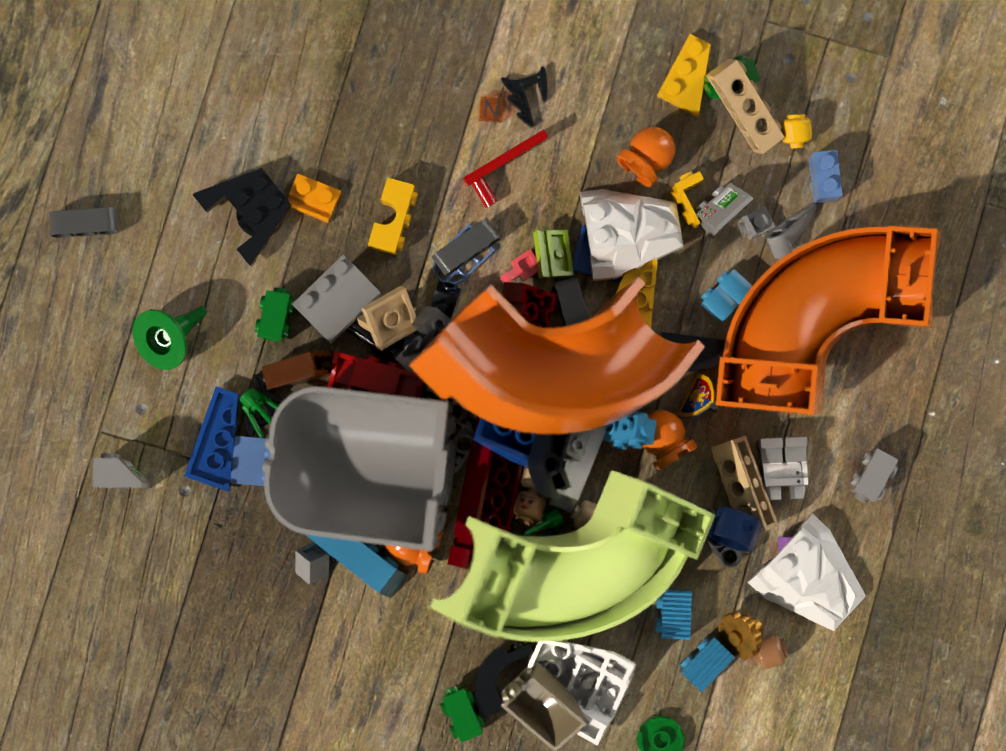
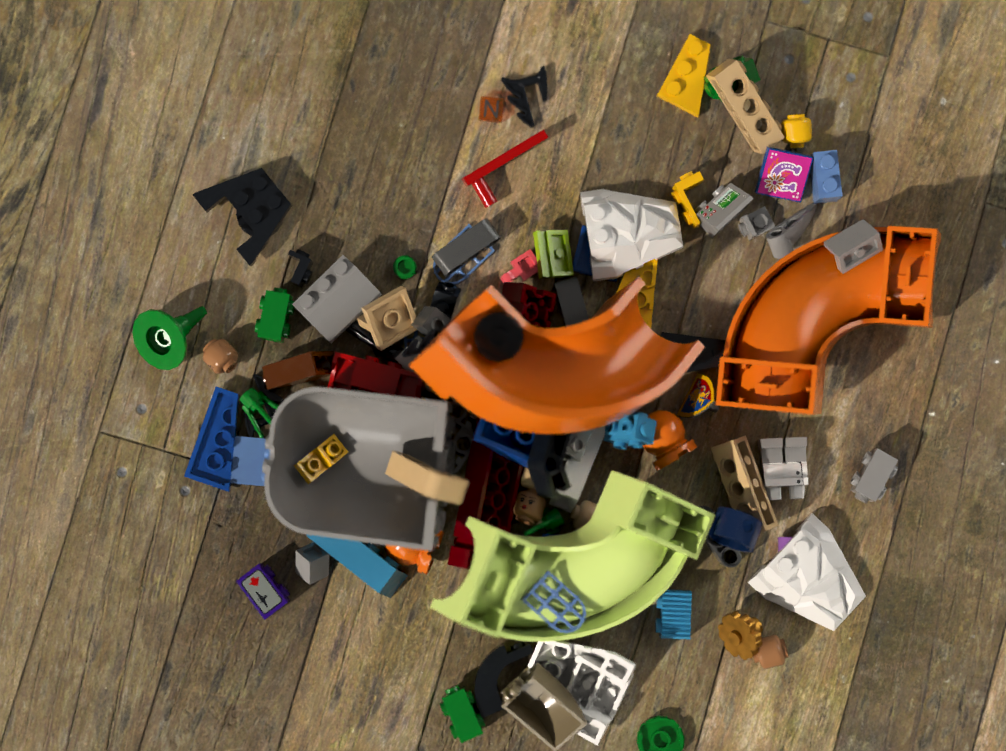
dark grey beam [49,207,119,238] -> none
light grey slope [93,453,151,488] -> none
light orange plate [287,173,342,223] -> none
yellow arch [368,177,418,256] -> none
orange tile [616,127,675,187] -> none
dark azure brick [679,636,735,692] -> none
dark azure brick [700,269,752,324] -> none
none -> medium nougat head [203,339,238,374]
none -> brick [236,563,290,620]
none -> black bracket [288,249,313,288]
none -> yellow slope [294,434,349,484]
none -> tan beam [385,450,469,505]
none -> green tile [393,255,417,280]
none -> black tile [474,312,524,362]
none -> medium blue window [521,571,586,633]
none -> tile [755,146,814,203]
none -> light grey panel [824,219,883,274]

